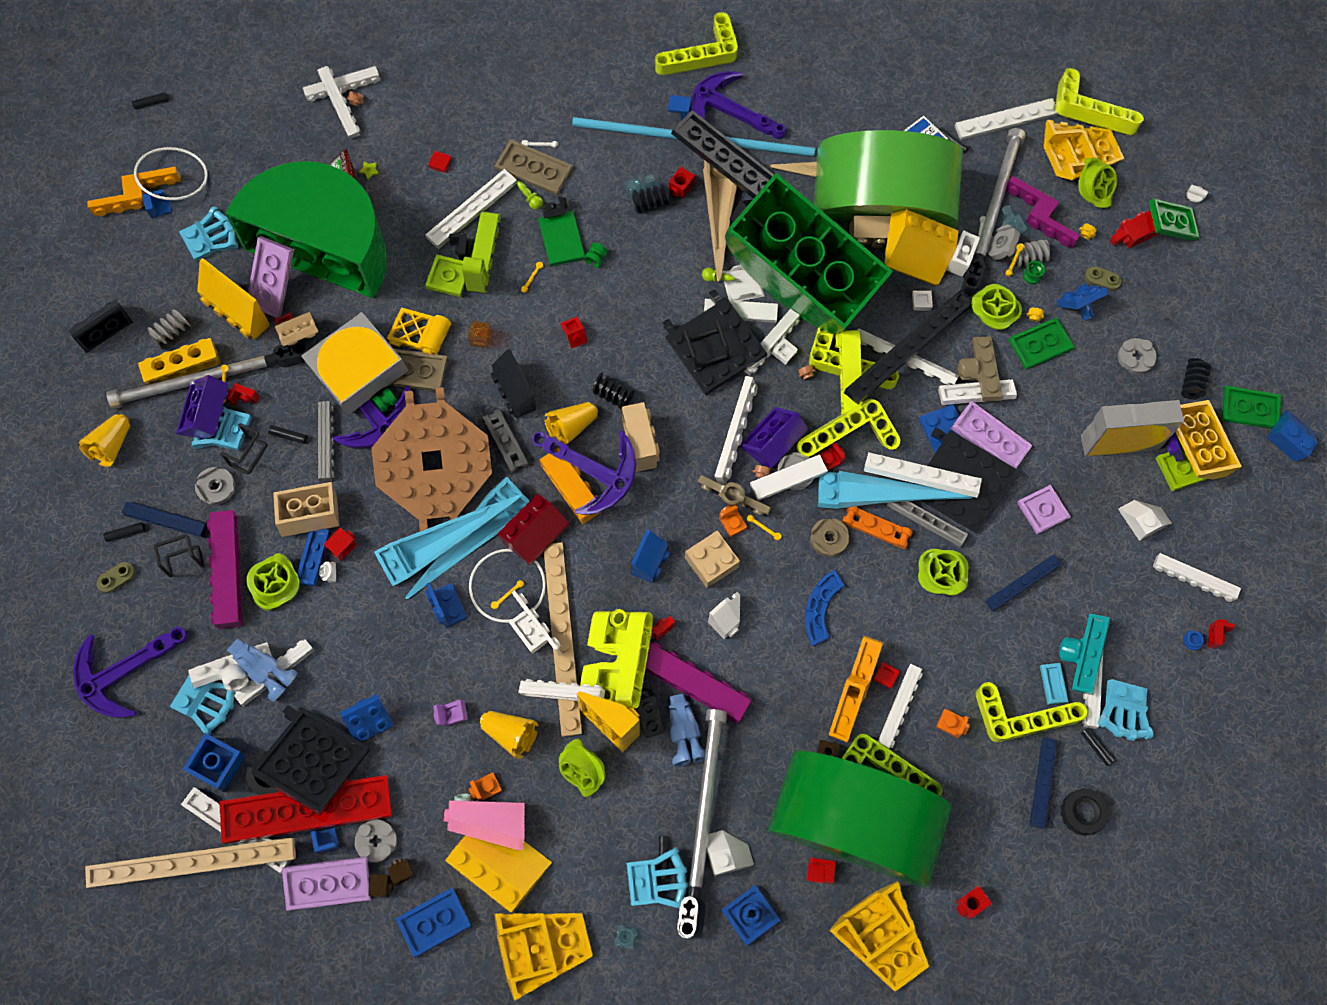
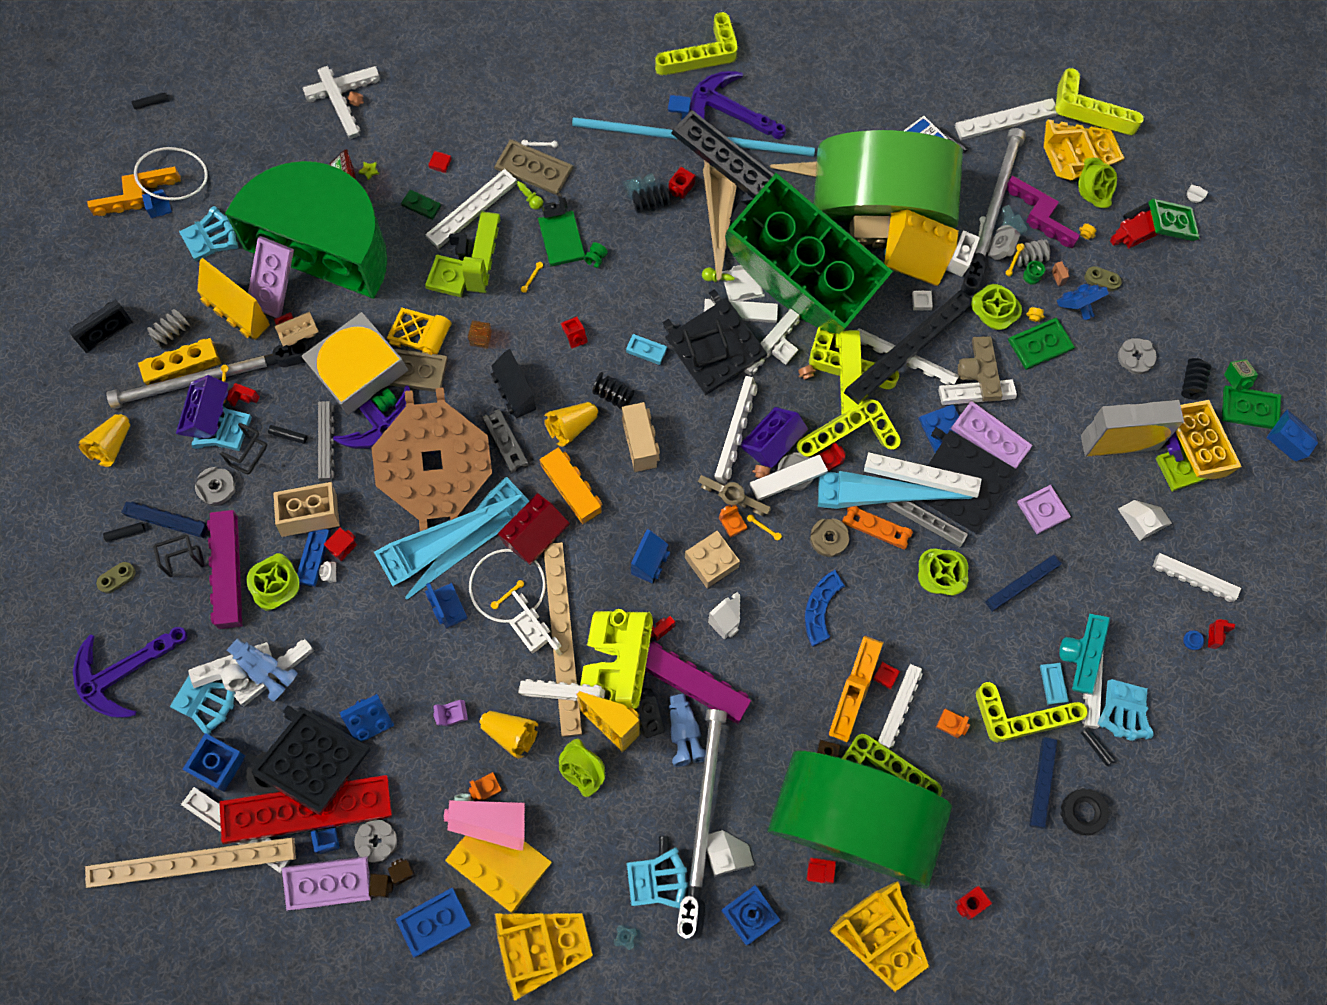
dark purple piece [532,431,636,515] -> none
none -> dark green plate [401,189,441,220]
none -> medium azure plate [626,334,667,365]
none -> nougat plate [1051,261,1069,286]
none -> black piece [1123,202,1150,220]
none -> green brick [1224,359,1258,391]

